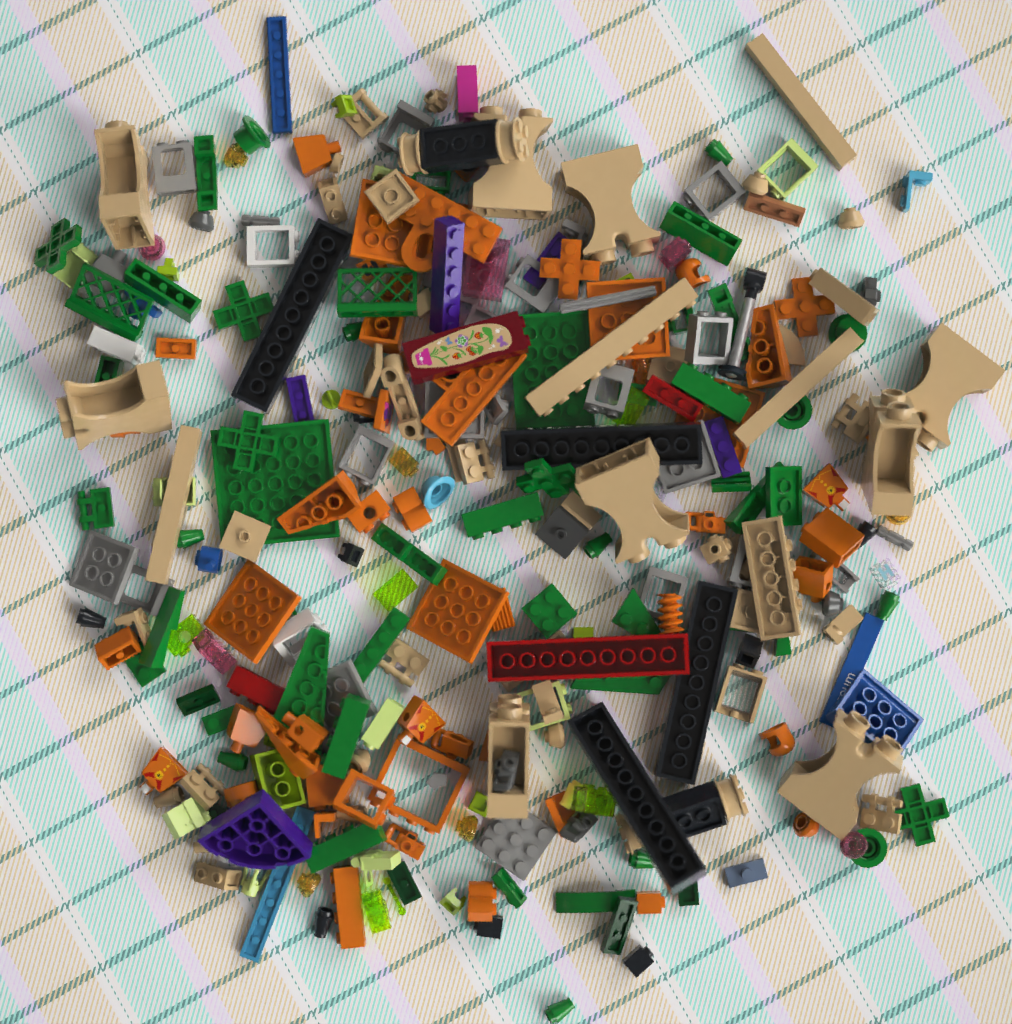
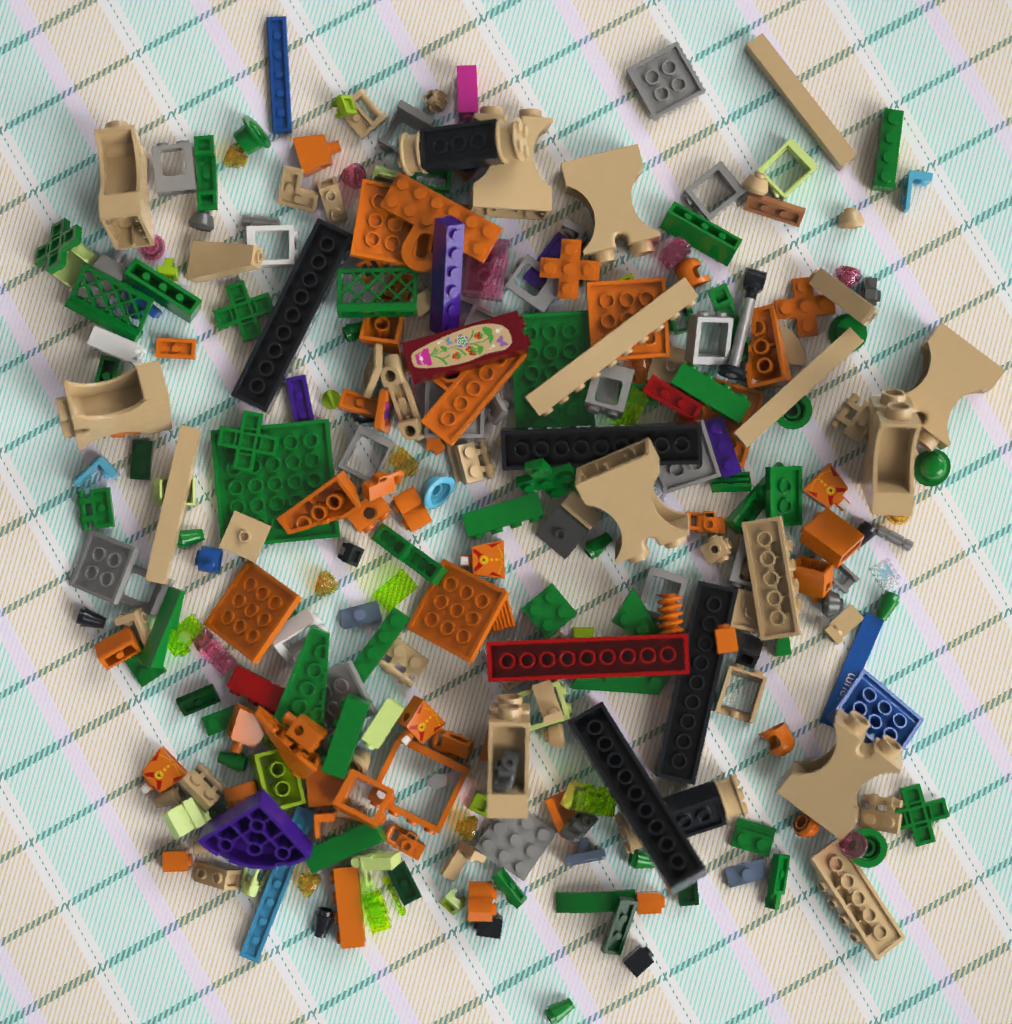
tan tile [330,153,344,174] -> none
tan plate [364,169,420,224] -> none
light grey axle [559,286,656,314] -> none
green cone [704,138,733,166] -> none
none -> medium azure bracket [73,456,121,487]
none -> dark green plate [130,439,154,481]
none -> orange brick [162,849,193,872]
none -> tan slope [186,240,264,283]
none -> tan plate [277,165,320,213]
none -> clear yellow cone [315,570,339,597]
none -> sand blue tile [339,600,383,630]
none -> clear pink cone [341,163,366,190]
none -> orange piece [362,469,404,501]
none -> tan bracket [440,840,487,881]
none -> orange torso [460,540,505,579]
none -> sand blue tile [565,838,606,867]
none -> light grey plate [626,41,706,122]
none -> orange brick [713,624,738,654]
none -> green plate [730,817,777,857]
none -> green hinge [765,853,791,910]
none -> tan plate [808,838,906,961]
none -> clear pink cone [836,266,862,288]
none -> green brick [871,108,904,193]
none -> green hat [914,449,951,487]

